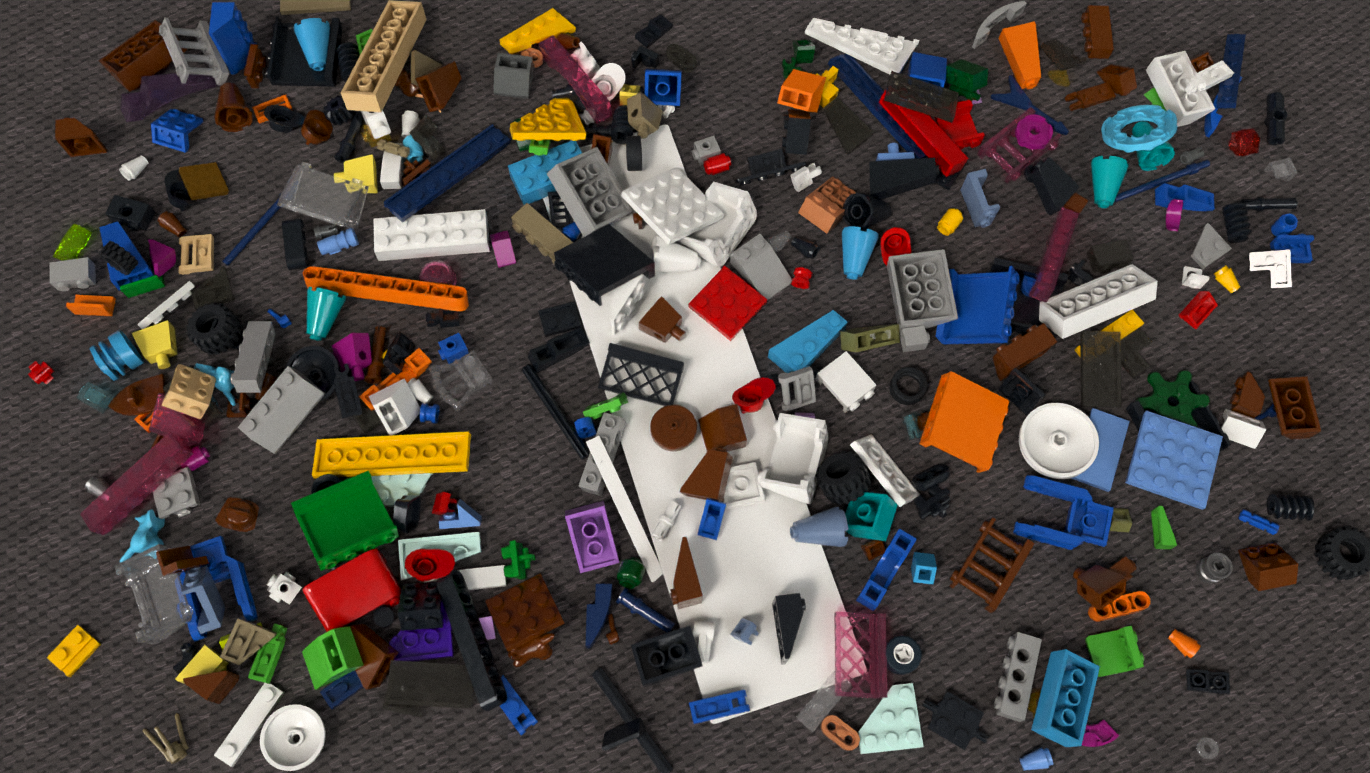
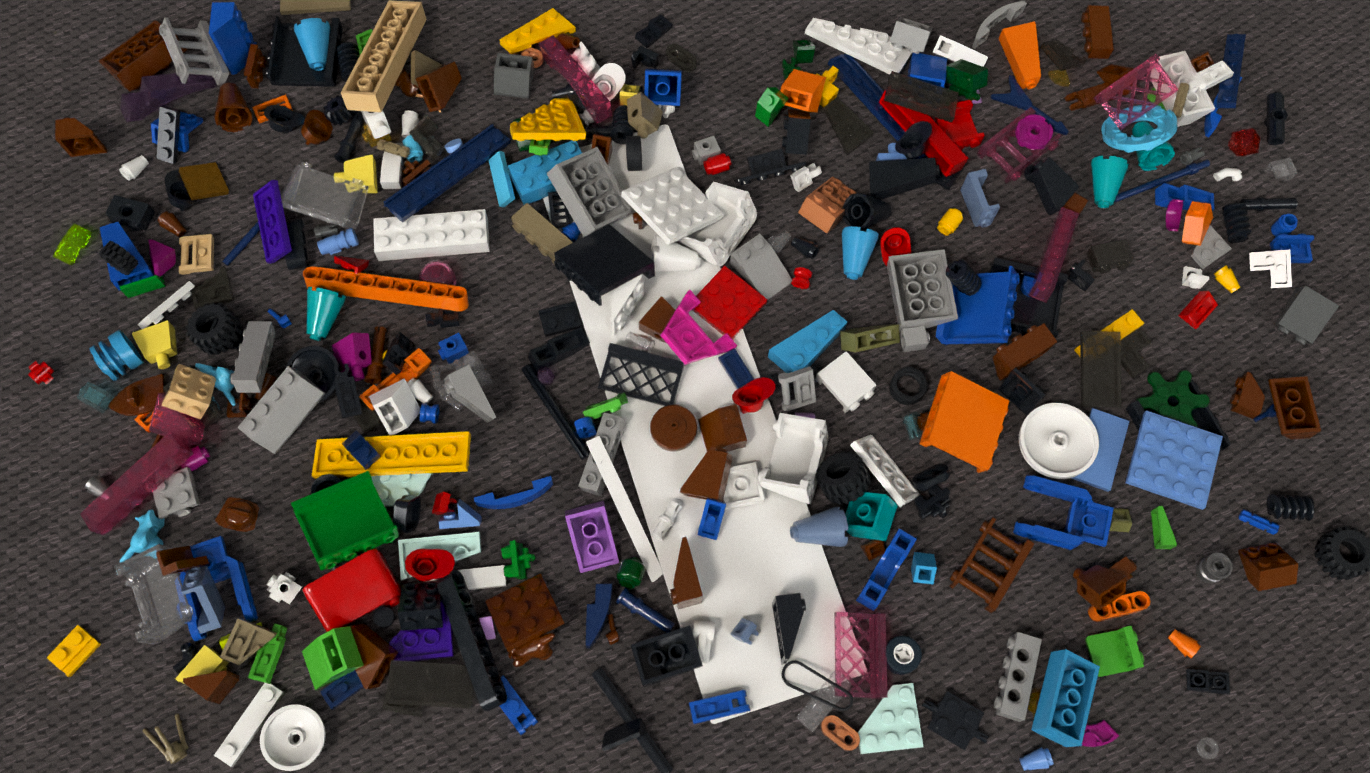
light grey brick [50,257,96,291] -> none
orange panel [66,295,116,316] -> none
magenta slope [490,230,516,268] -> none
white brick [1039,264,1158,339] -> none
white panel [1221,409,1266,448] -> none
none -> plate [157,105,180,164]
none -> dark purple tile [253,180,292,264]
none -> red tile [334,256,369,274]
none -> dark blue slope [342,430,381,470]
none -> light grey slope [443,365,496,423]
none -> light blue tile [445,139,463,154]
none -> blue slope [474,476,553,509]
none -> medium azure tile [488,151,515,207]
none -> clear purple plate [537,367,555,385]
none -> clear cone [625,331,655,353]
none -> dark pink wing [660,290,737,365]
none -> dark blue tile [718,348,754,389]
none -> green slope [755,87,789,127]
none -> black piece [782,661,853,711]
none -> light grey slope [890,17,933,54]
none -> black piece [895,121,932,159]
none -> white slope [933,35,988,67]
none -> black piece [945,260,981,296]
none -> clear pink fence [1093,54,1178,131]
none -> dark tan axle [1172,83,1189,118]
none -> orange slope [1182,201,1213,246]
none -> white arm [1213,168,1242,182]
none -> dark grey slope [1275,286,1339,345]

